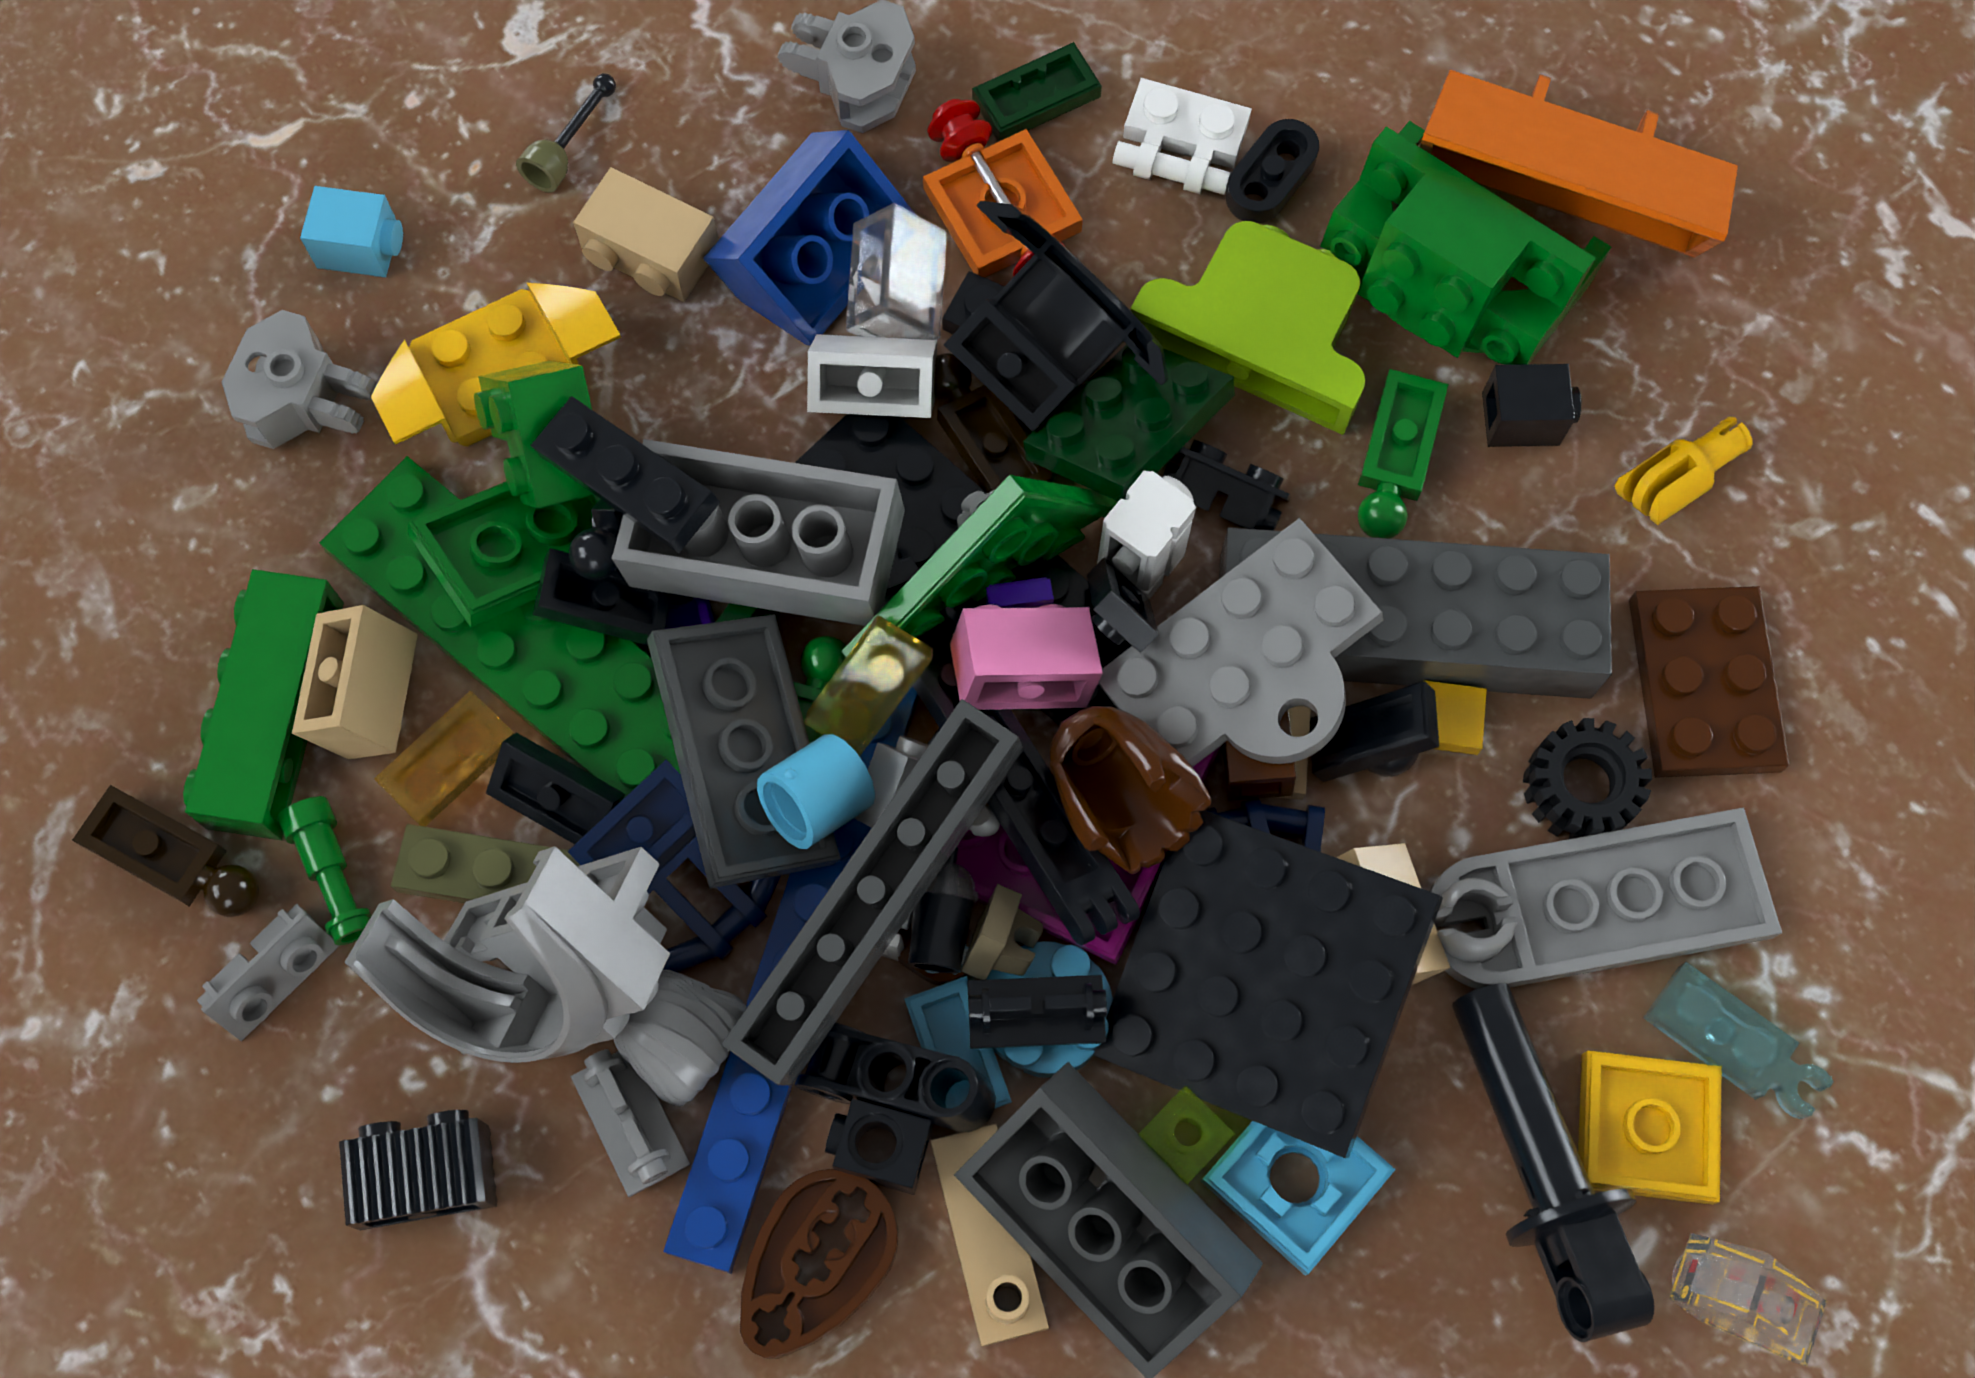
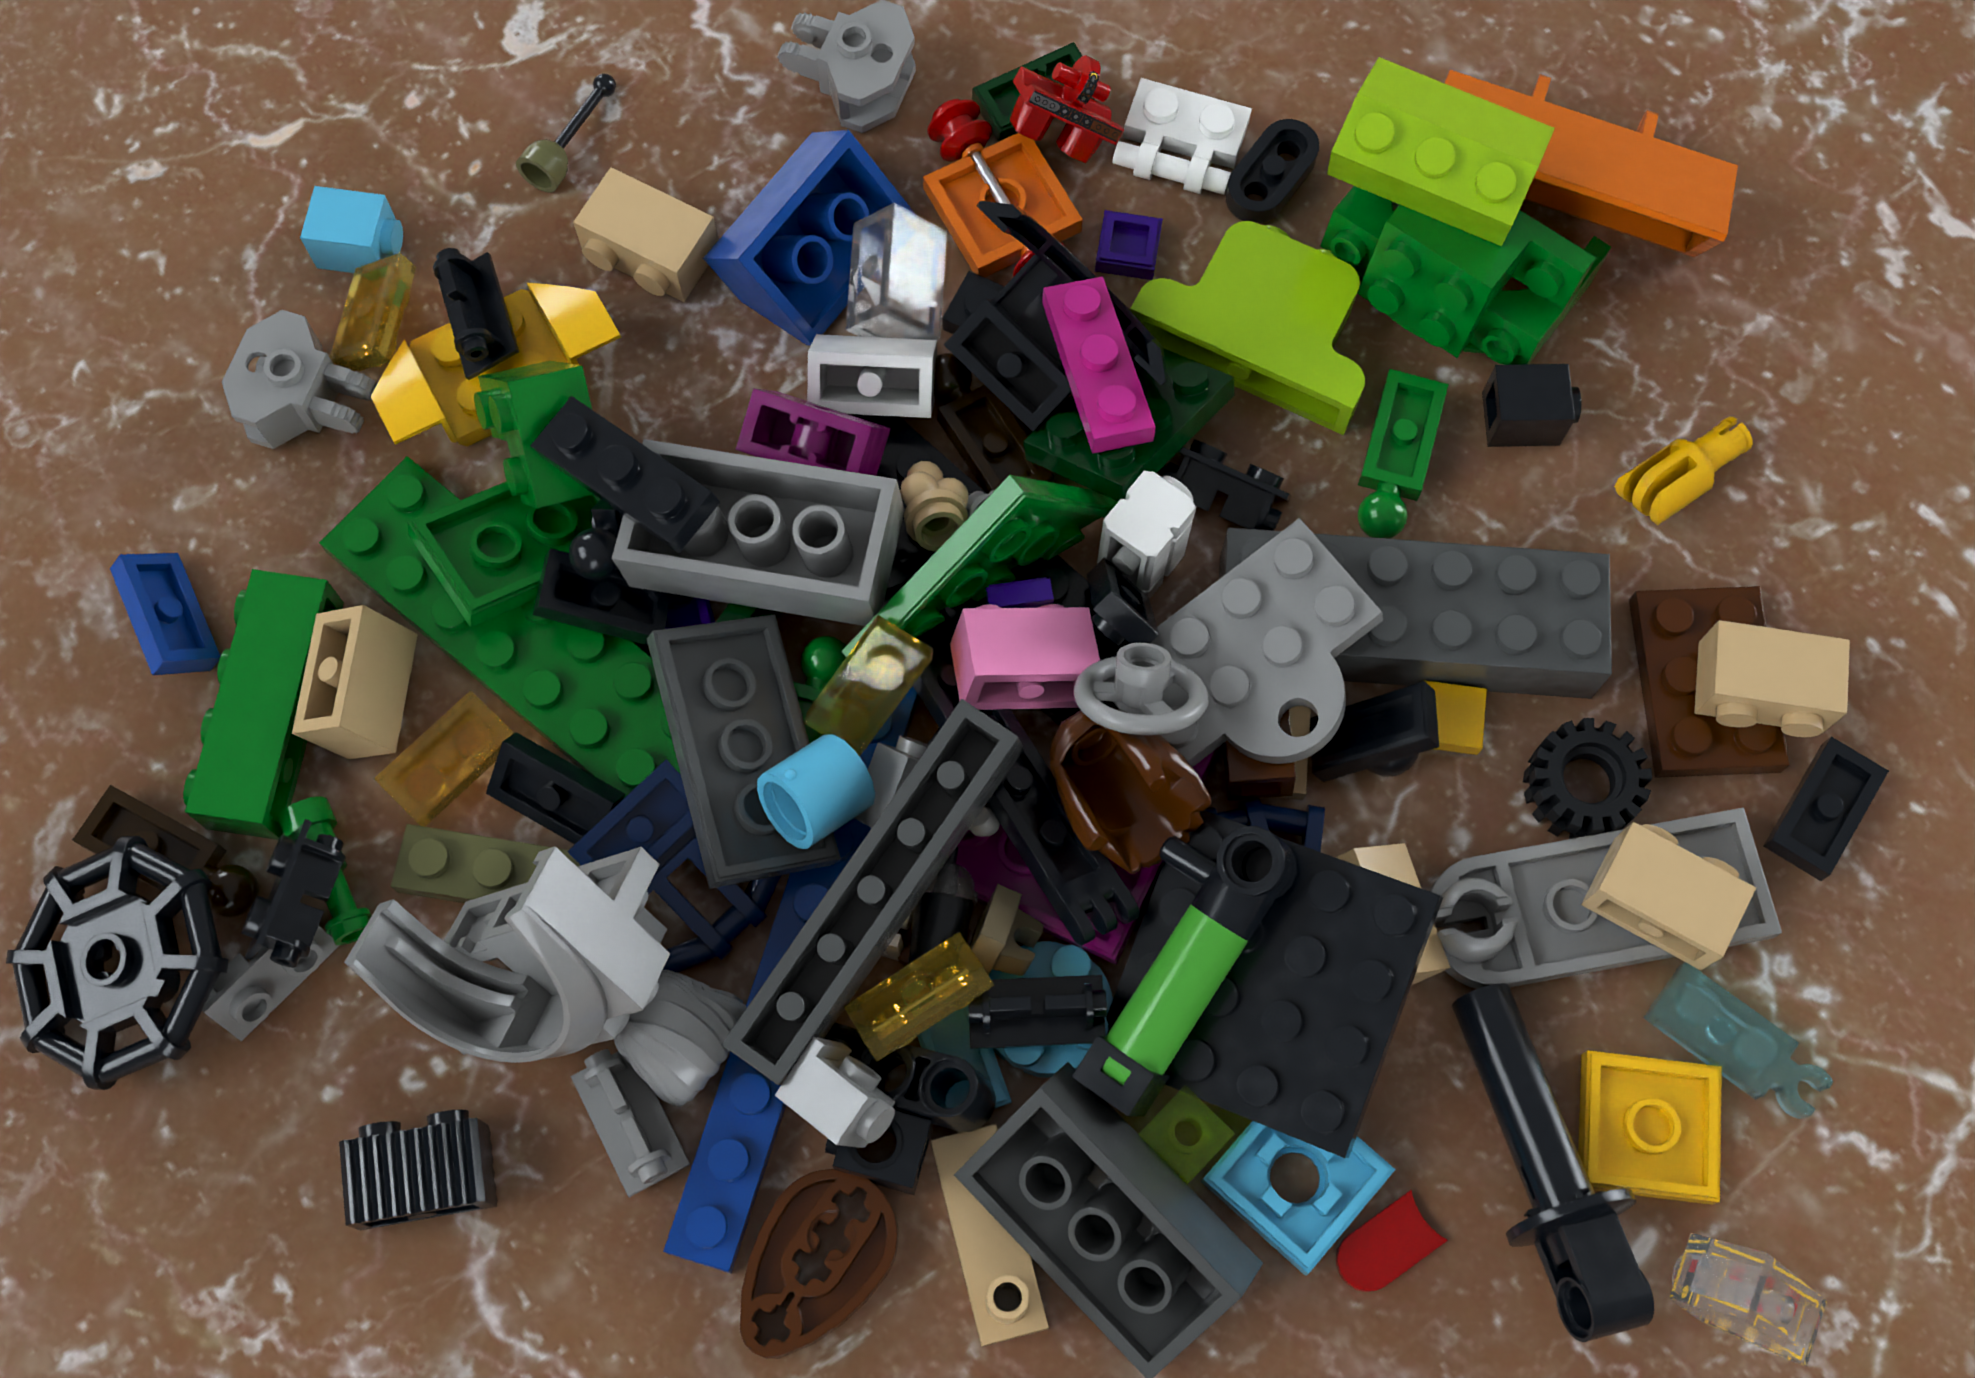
none -> black plate [6,836,229,1090]
none -> blue plate [110,553,220,675]
none -> black hinge [241,819,346,968]
none -> clear yellow plate [330,253,416,372]
none -> black hinge [433,248,519,380]
none -> magenta brick [735,388,891,476]
none -> light grey brick [775,1037,895,1148]
none -> clear yellow plate [844,932,994,1062]
none -> tan piece [900,461,969,551]
none -> red hips [1010,55,1124,164]
none -> dark pink plate [1042,276,1156,454]
none -> piece [1072,826,1297,1117]
none -> light grey piece [1074,643,1209,735]
none -> dark purple tile [1095,210,1163,280]
none -> lime slope [1327,57,1555,246]
none -> red piece [1336,1189,1448,1292]
none -> tan brick [1581,821,1756,971]
none -> tan brick [1694,620,1850,737]
none -> black plate [1763,736,1889,881]

